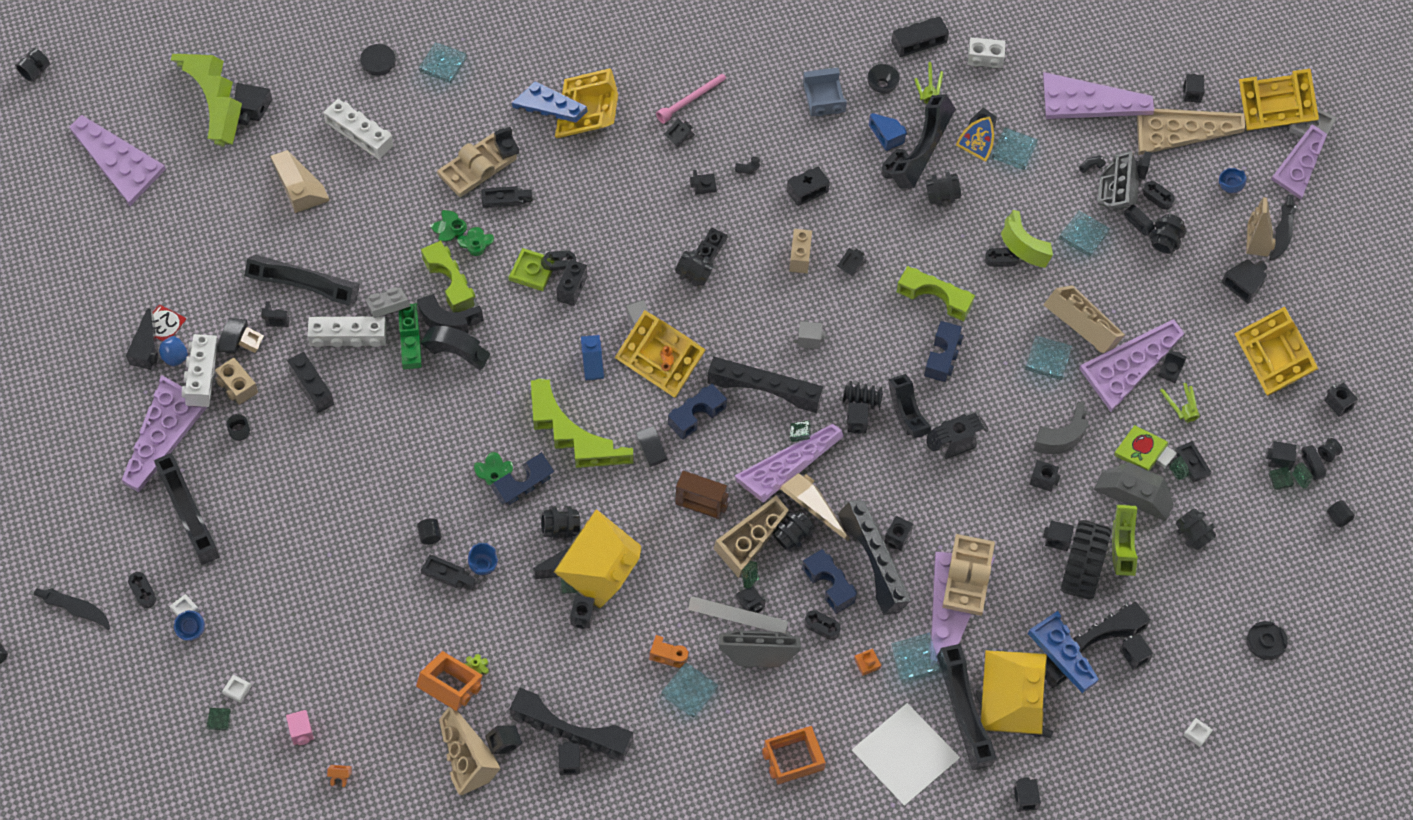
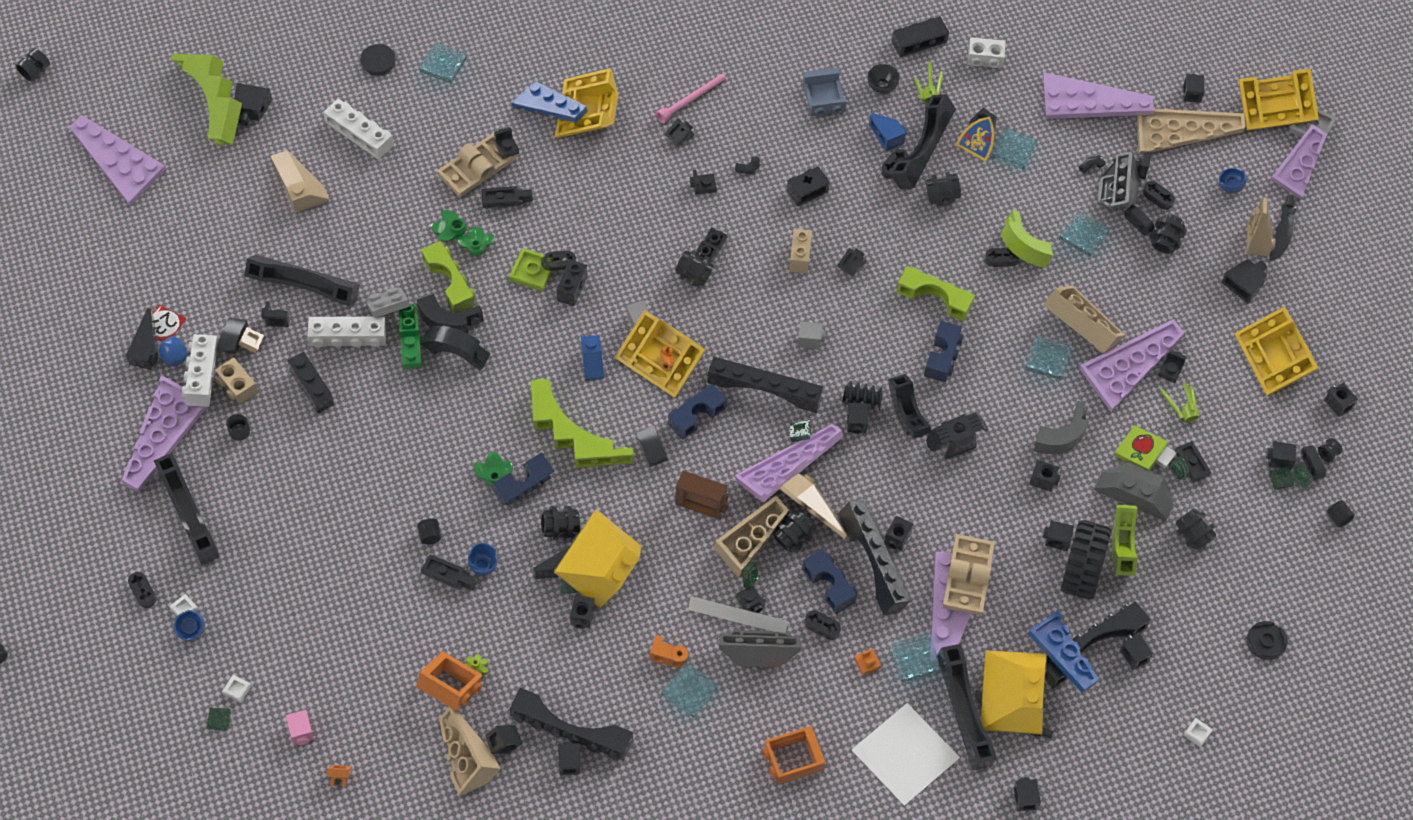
black sword [34,588,111,630] -> none

